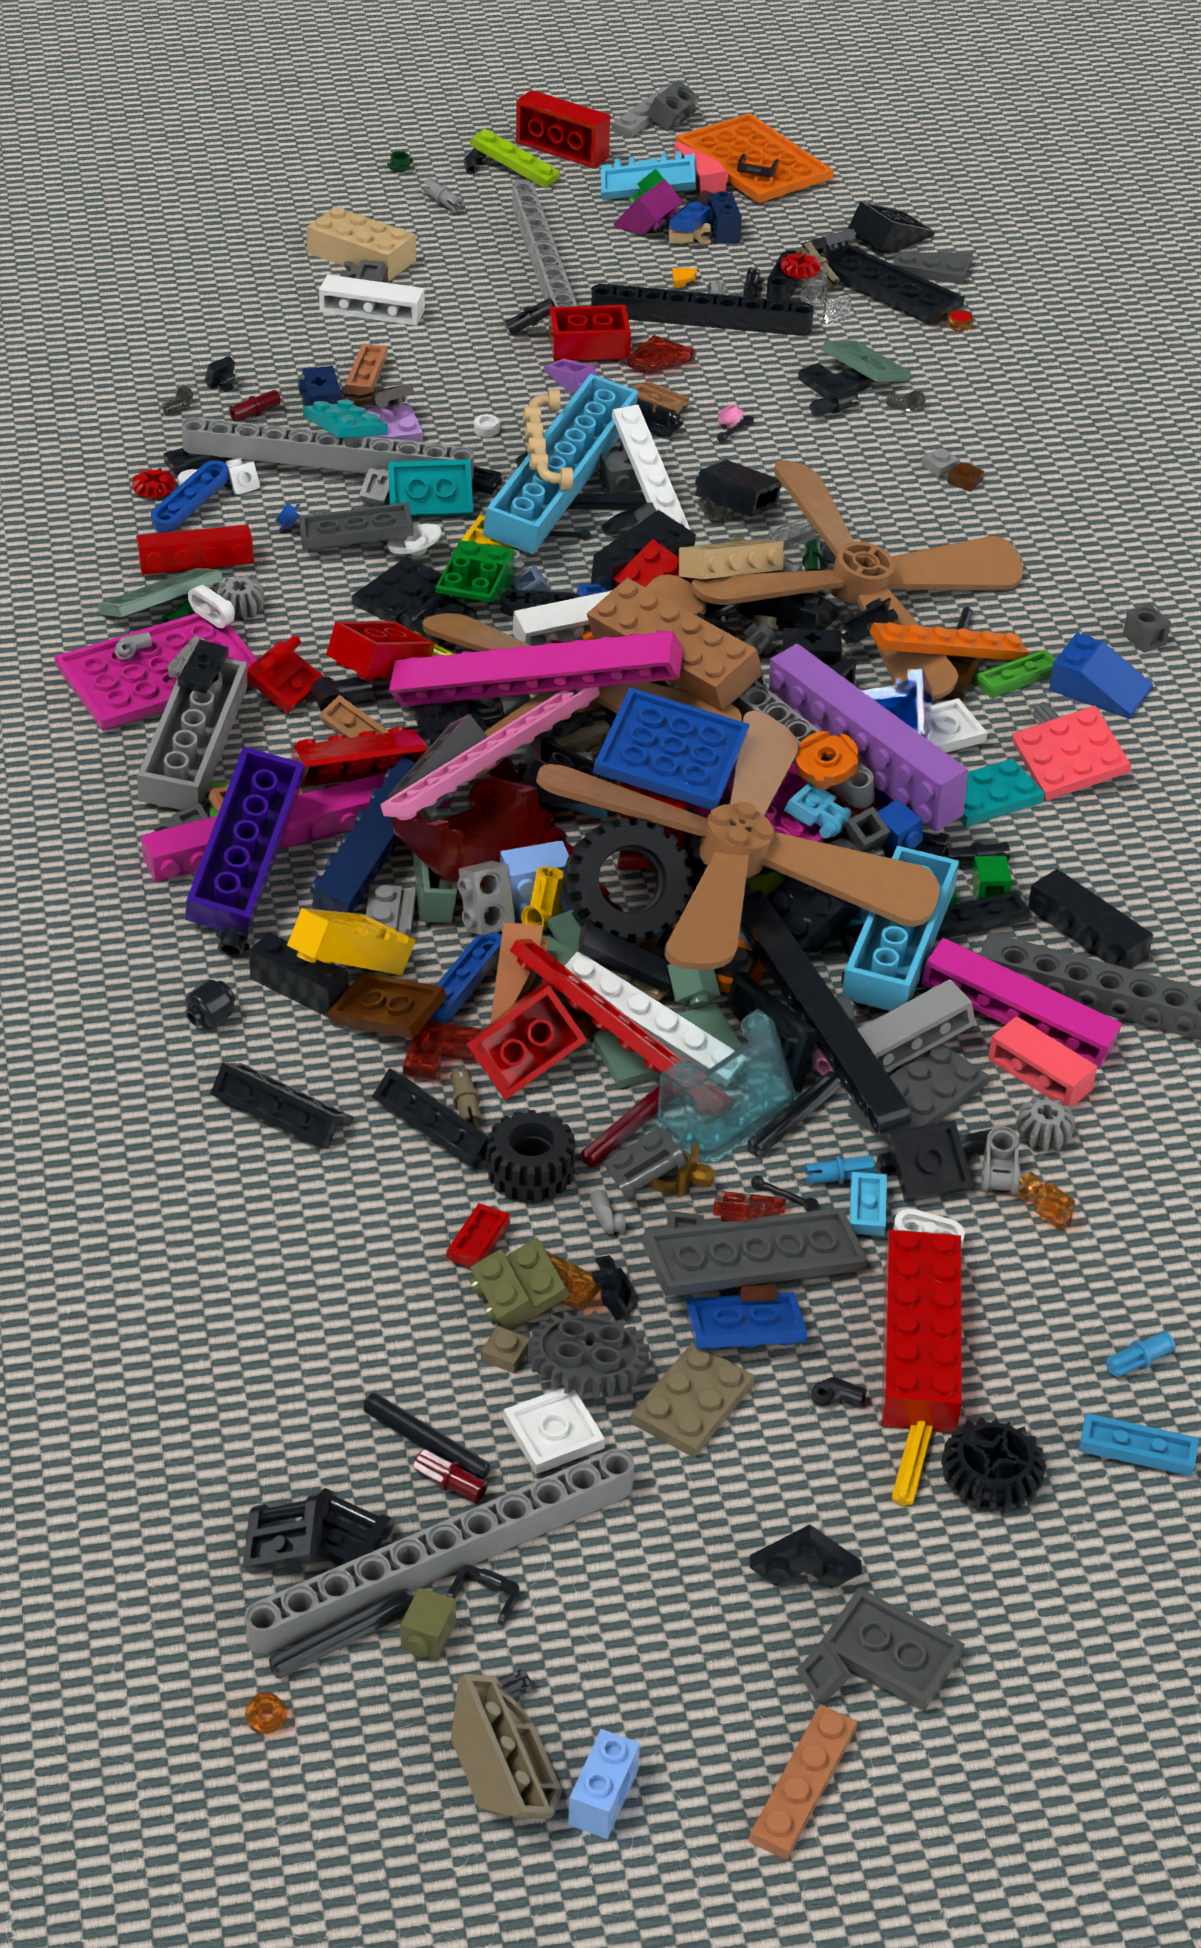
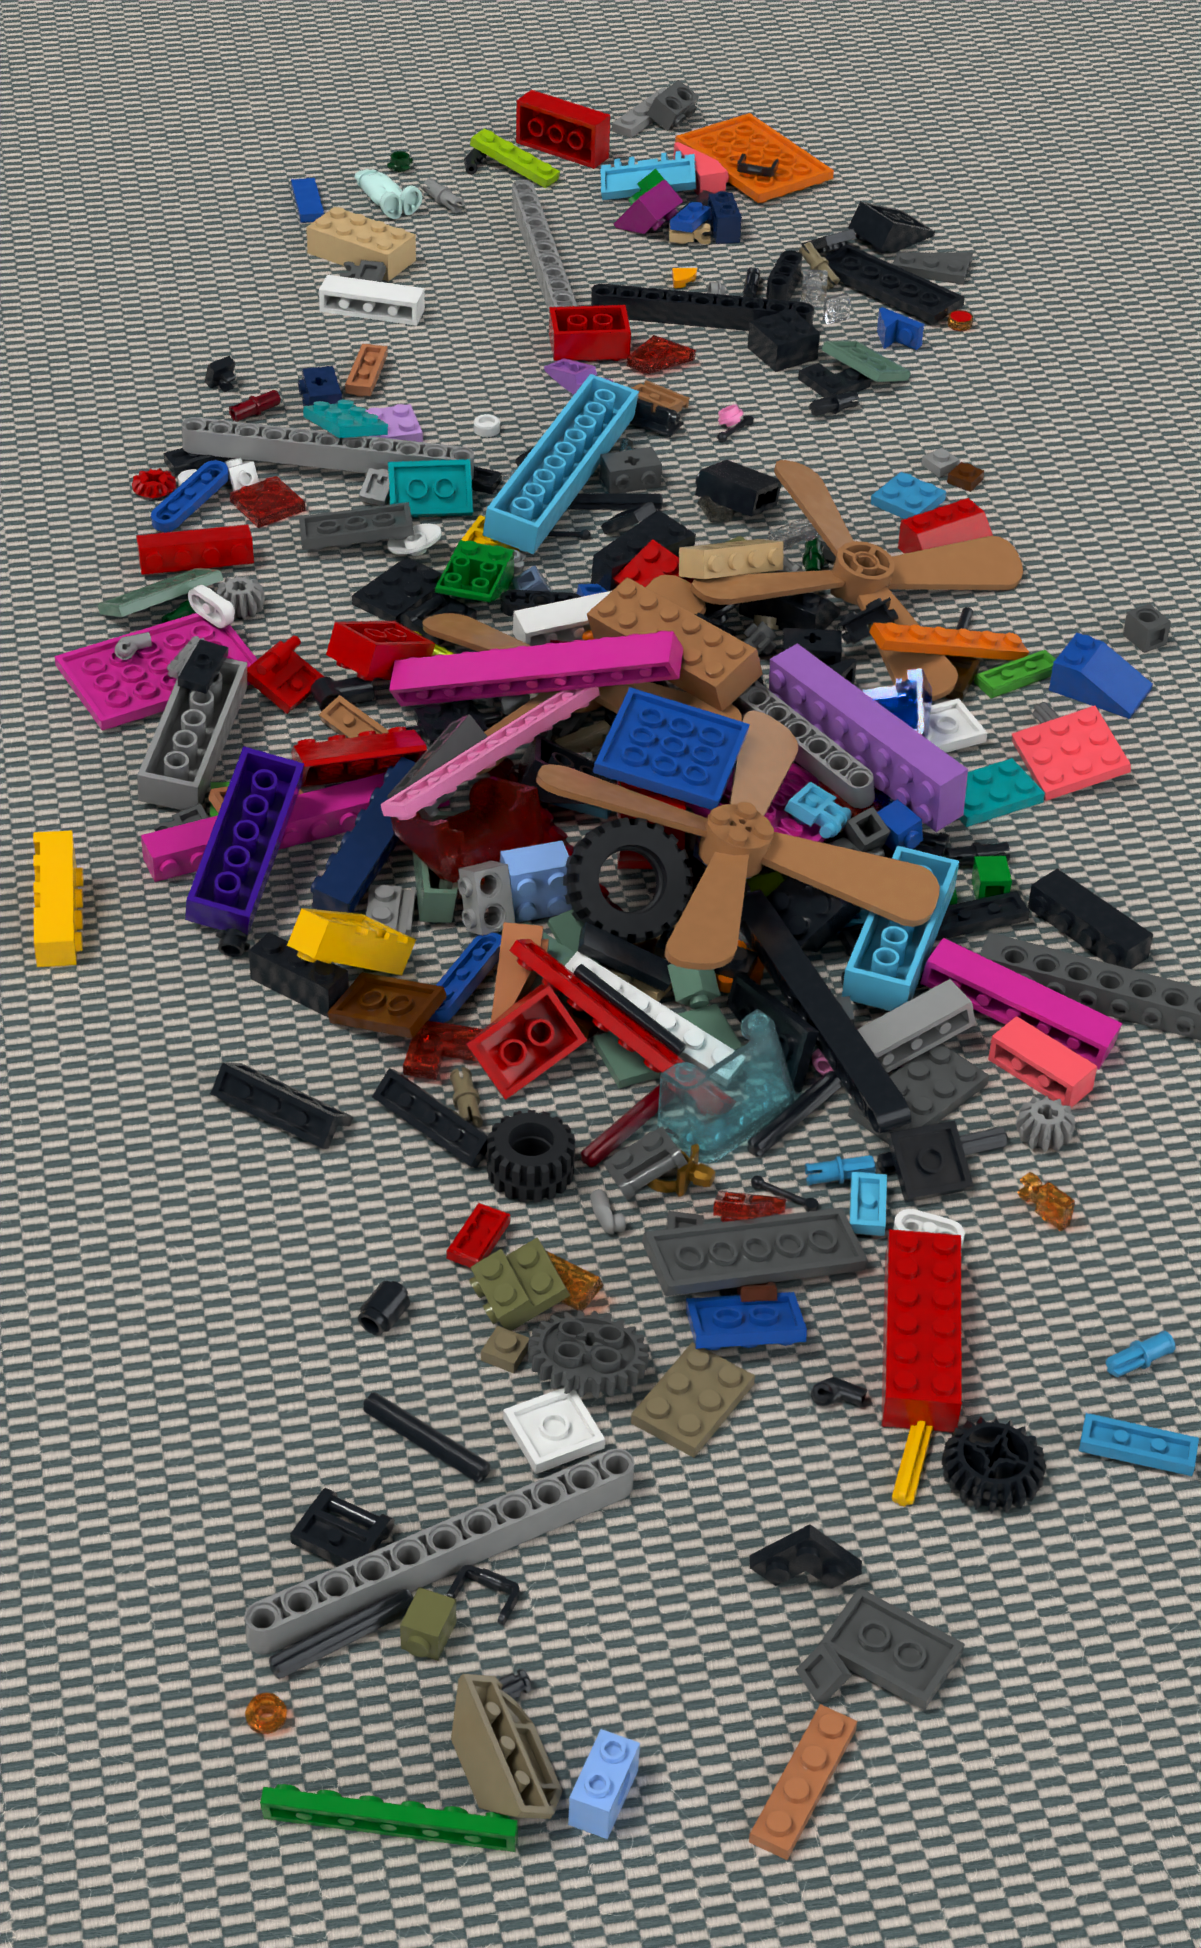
clear smoke arm [162,386,193,415] -> none
black head [185,980,236,1029] -> none
black plate [242,1493,329,1574] -> none
blue plate [275,503,300,532] -> none
dark brown plate [348,383,414,409] -> none
dark red axle [413,1449,488,1504] -> none
black pin [505,297,556,335] -> none
yellow piece [521,866,564,931] -> none
tan bar [523,389,573,490] -> none
black plate [591,1255,636,1321] -> none
white plate [612,405,690,530] -> none
red gear [781,252,820,279] -> none
orange plate [796,731,858,790] -> none
clear smoke arm [886,391,926,412] -> none
light grey piece [981,1126,1020,1195] -> none
none -> yellow wedge [33,830,84,967]
none -> clear red plate [230,476,306,528]
none -> green plate [260,1784,518,1852]
none -> blue tile [291,178,324,223]
none -> light aqua piece [355,169,422,219]
none -> black brick [358,1281,410,1336]
none -> black piece [573,964,687,1056]
none -> black brick [748,309,820,372]
none -> dark azure plate [871,472,946,519]
none -> blue slope [877,307,924,350]
none -> red slope [898,498,993,554]

